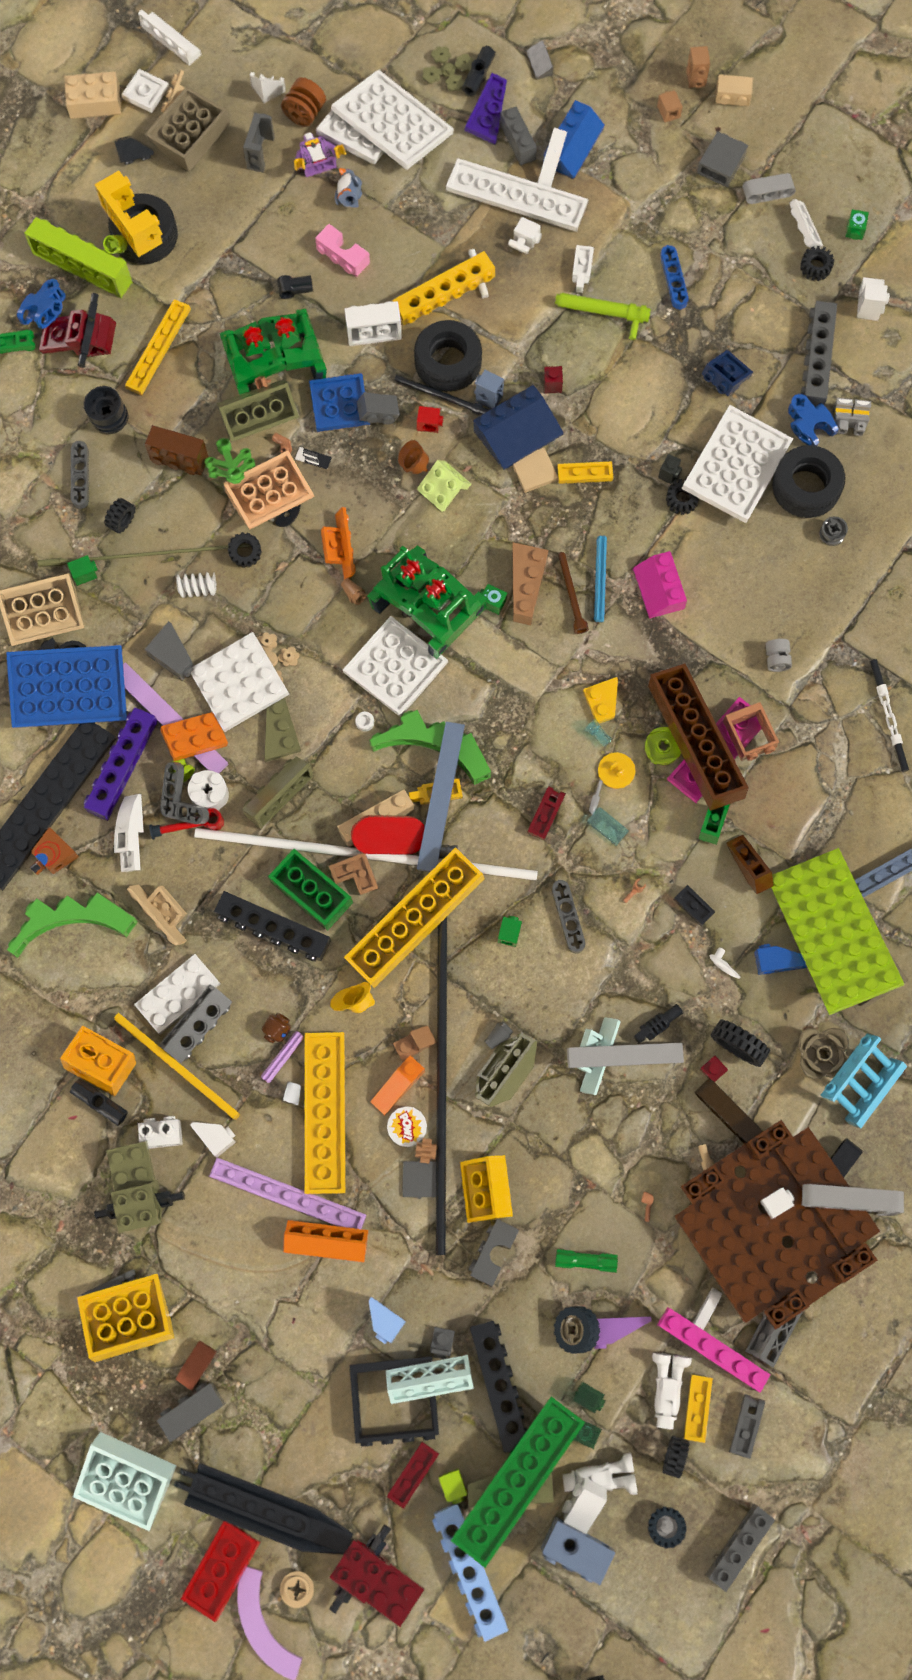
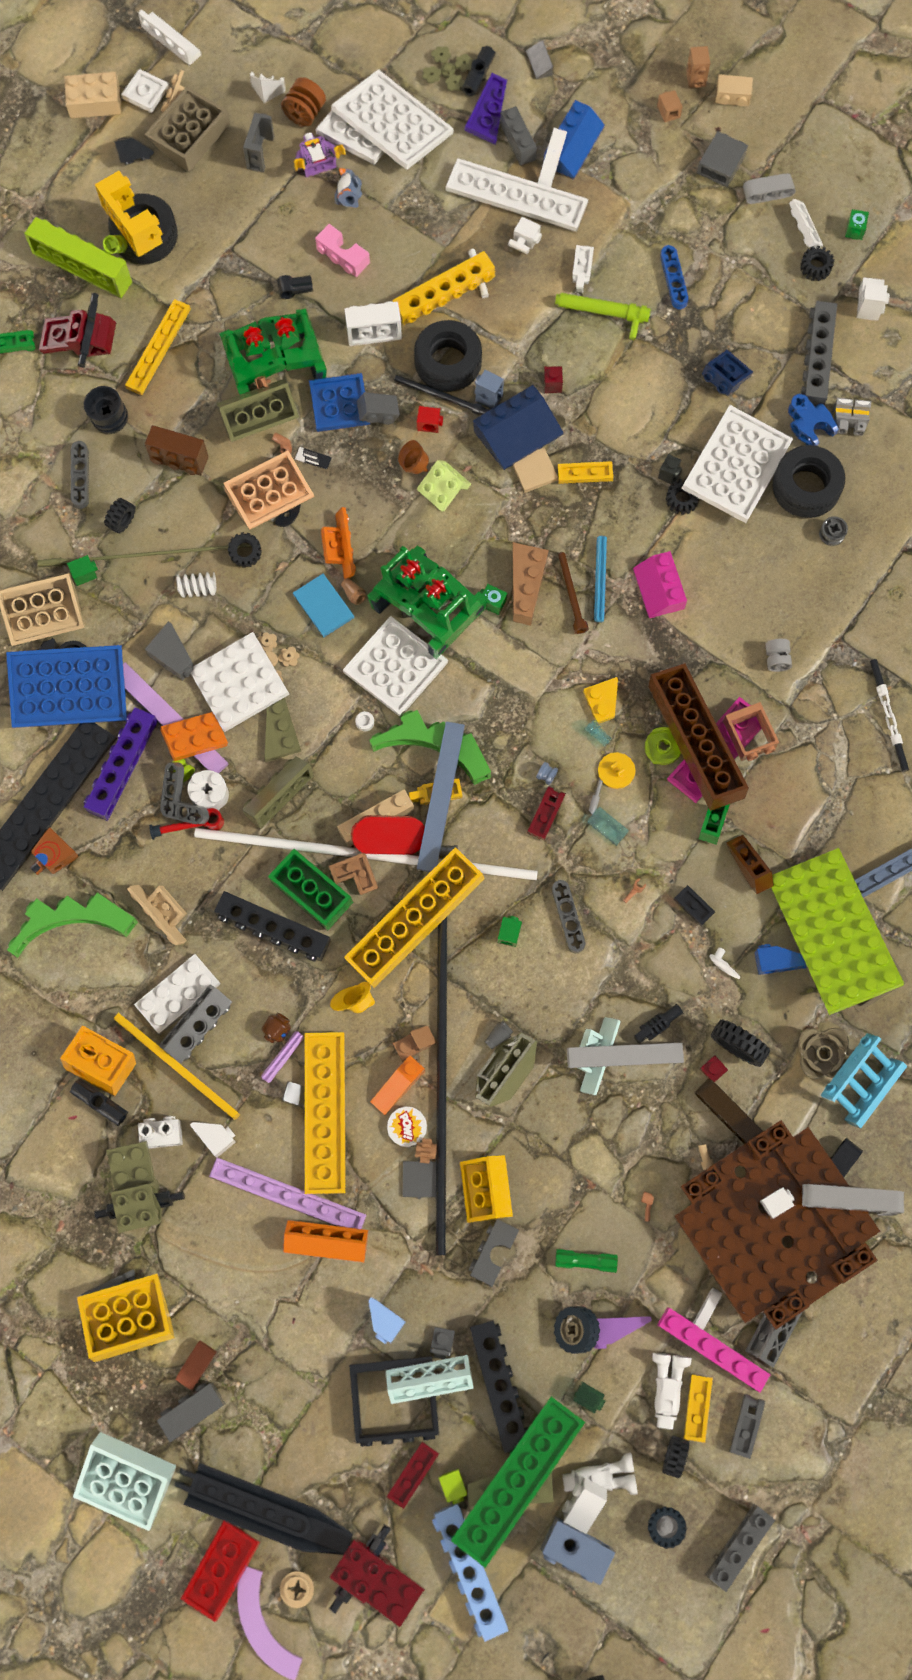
blue piece [17,279,66,329] -> none
white slope [114,794,144,872] -> none
bright green plant [205,438,255,484] -> none
clear green brick [574,1420,602,1449] -> none
none -> dark azure tile [293,573,354,638]
none -> sand blue wheel [536,762,558,785]

